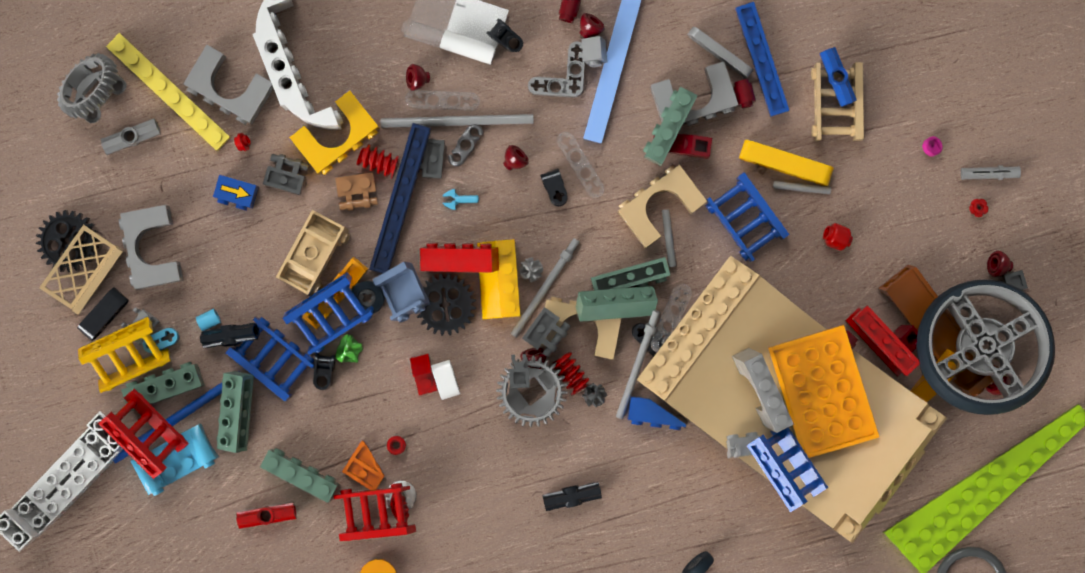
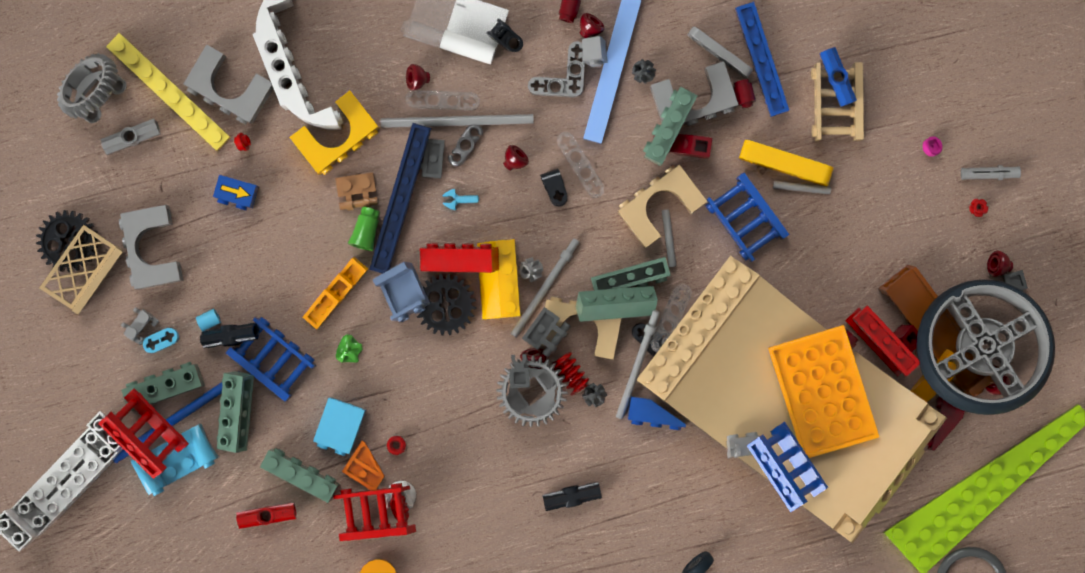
black beam [77,287,129,341] -> none
yellow fence [78,317,171,393] -> none
dark grey plate [263,154,309,195] -> none
tan piece [276,210,350,296] -> none
blue fence [282,272,374,355] -> none
black piece [313,353,336,390] -> none
black bush [352,281,385,314] -> none
red piece [356,144,399,179] -> none
red slope [410,354,438,395] -> none
white beam [431,360,460,400] -> none
light grey arch [732,348,794,433] -> none
red head [823,223,853,251] -> none
none -> medium azure brick [313,397,366,456]
none -> bright green plant [347,207,380,251]
none -> dark grey gear [632,59,656,84]
none -> dark red slope [927,396,965,451]

